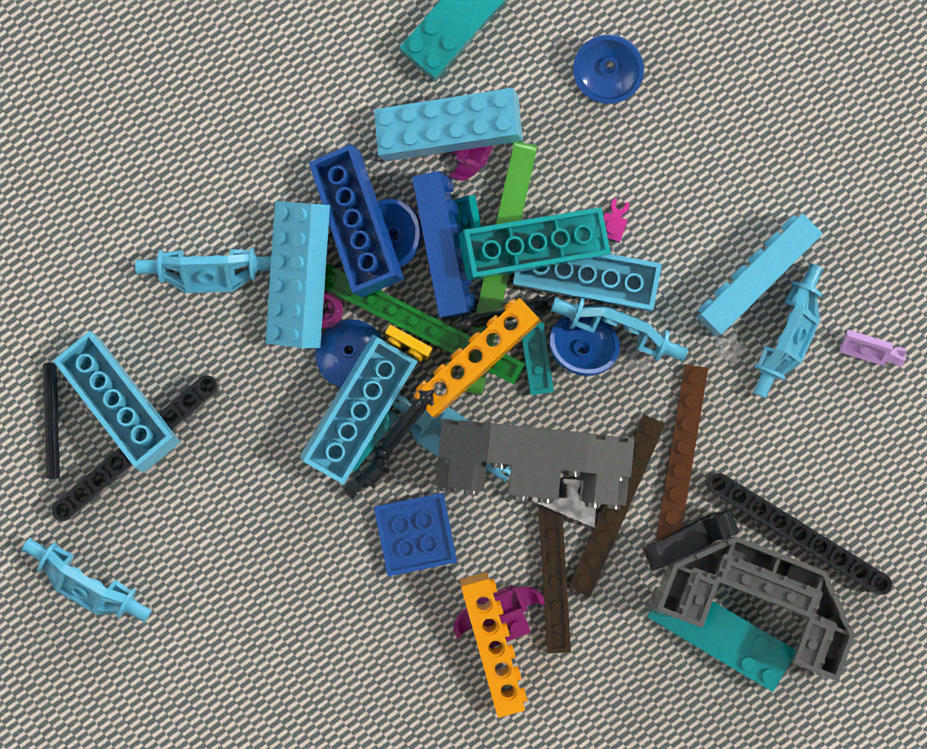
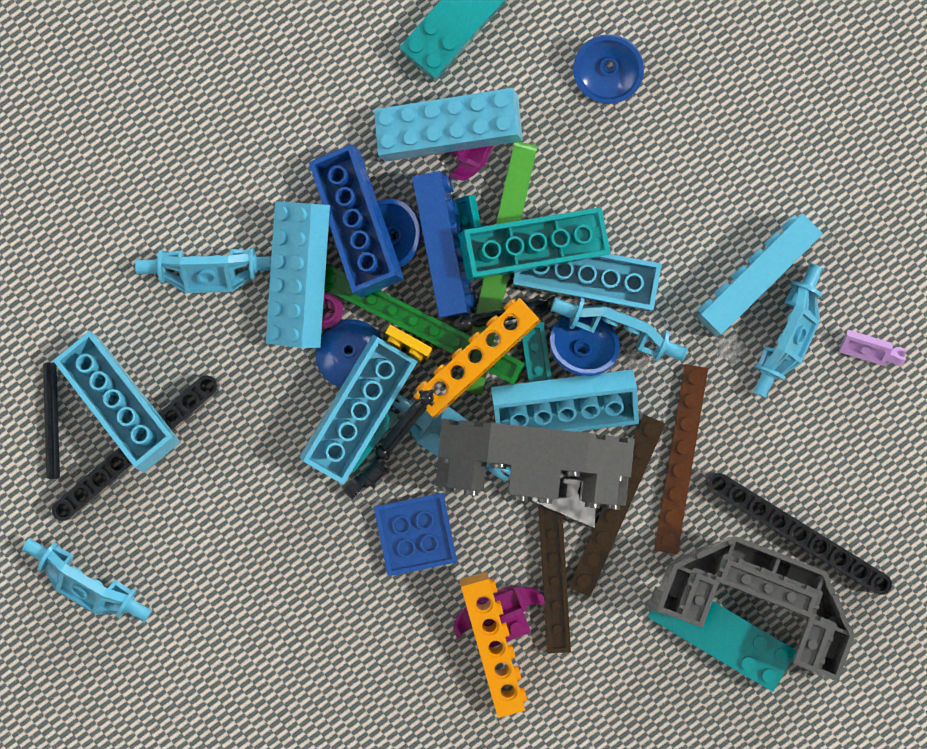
dark pink plate [604,198,629,243] -> none
black beam [642,509,739,571] -> none
none -> medium azure brick [491,369,639,432]

